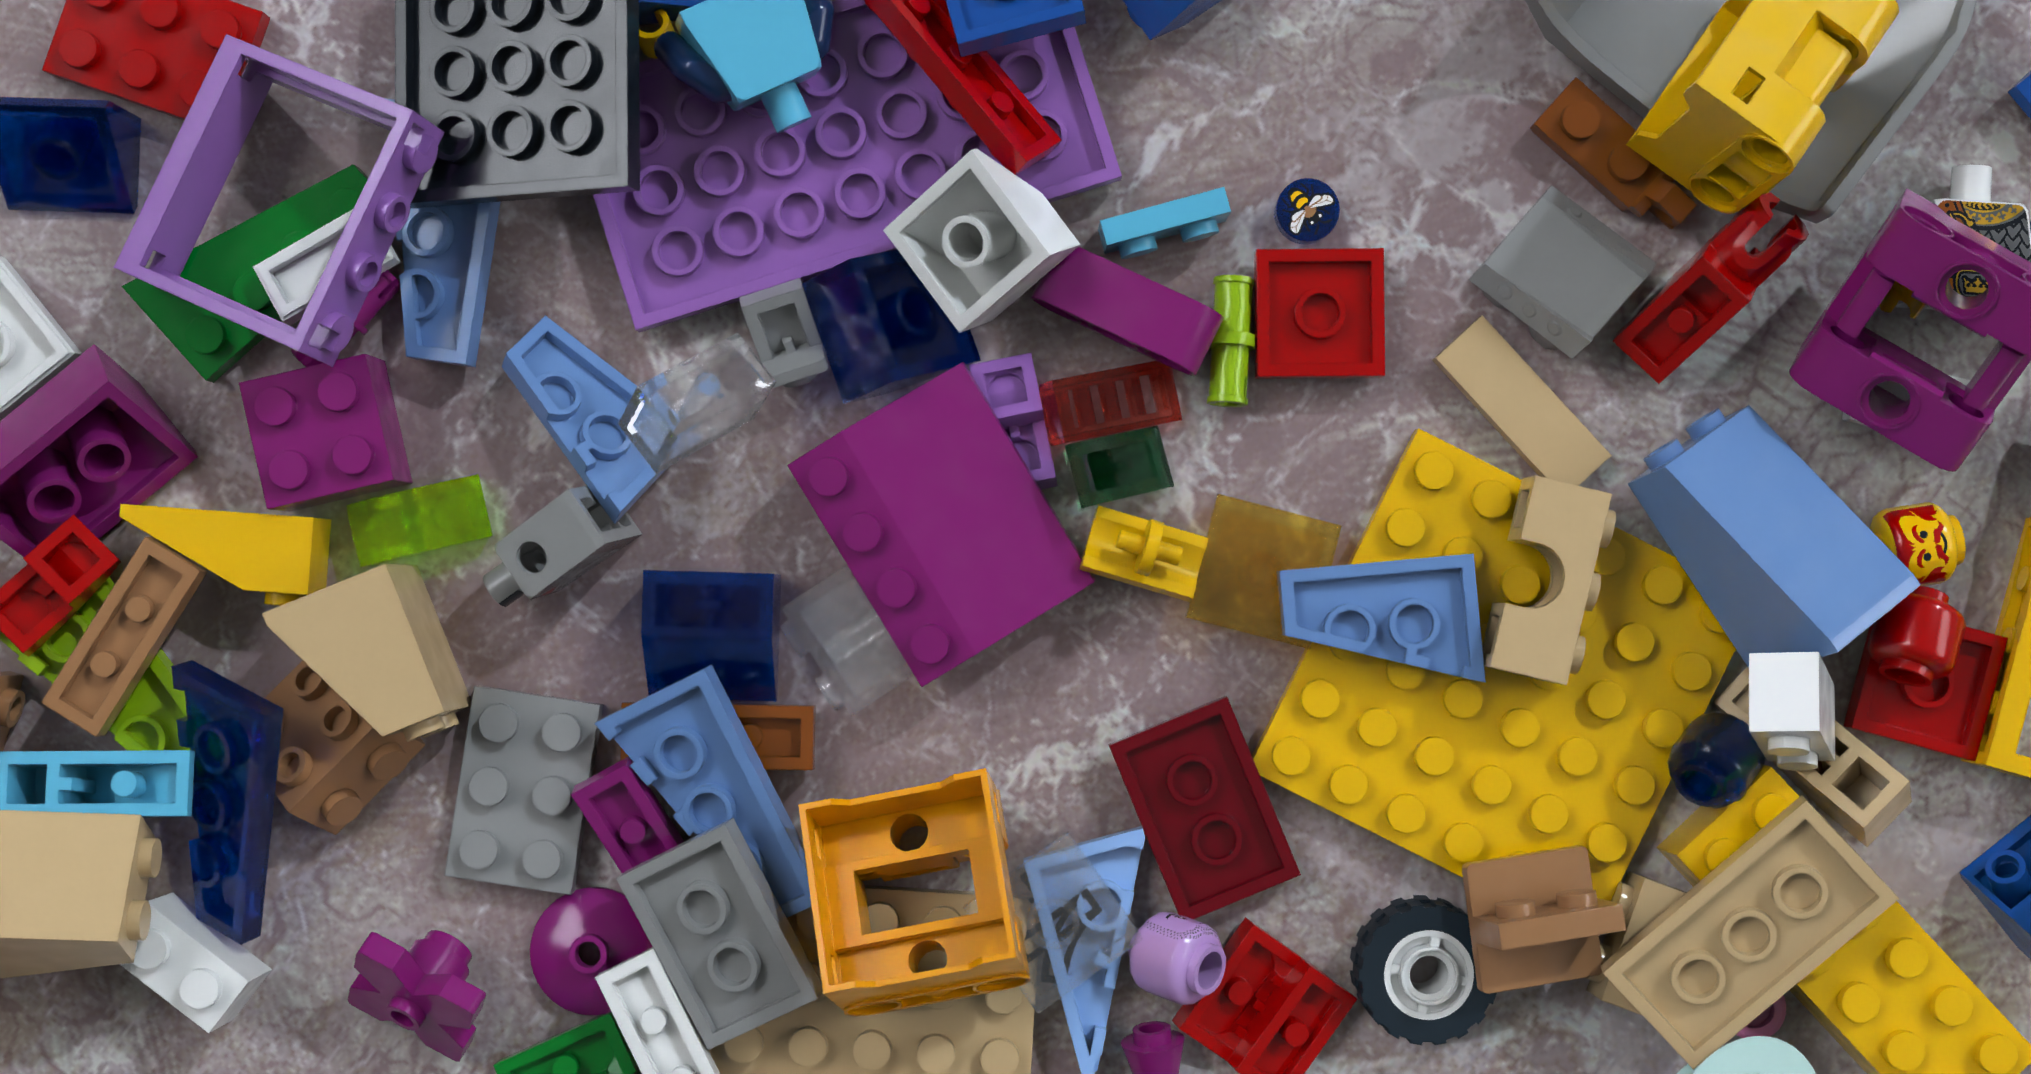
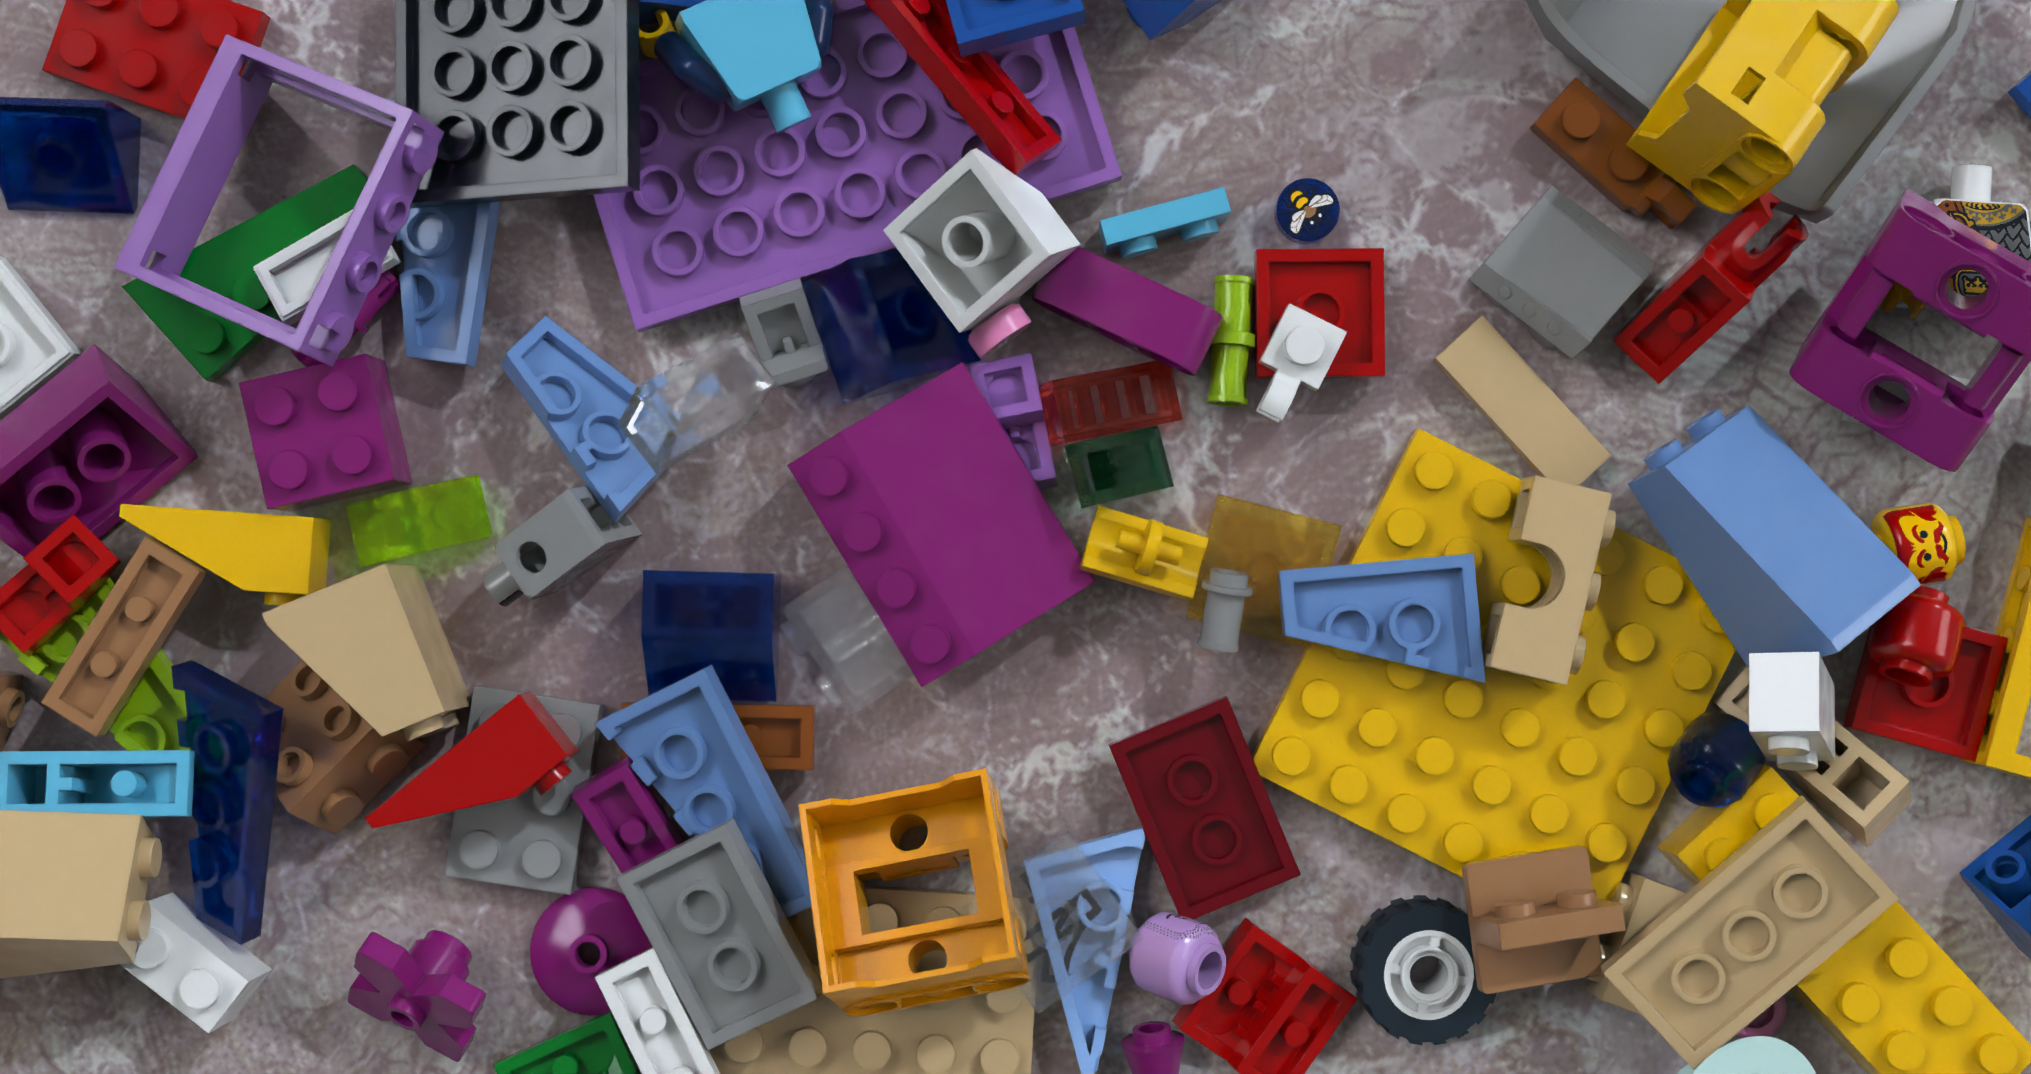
none -> red slope [364,691,580,829]
none -> bright pink tile [967,303,1032,359]
none -> light grey pin [1197,568,1253,653]
none -> white plate [1255,303,1347,423]

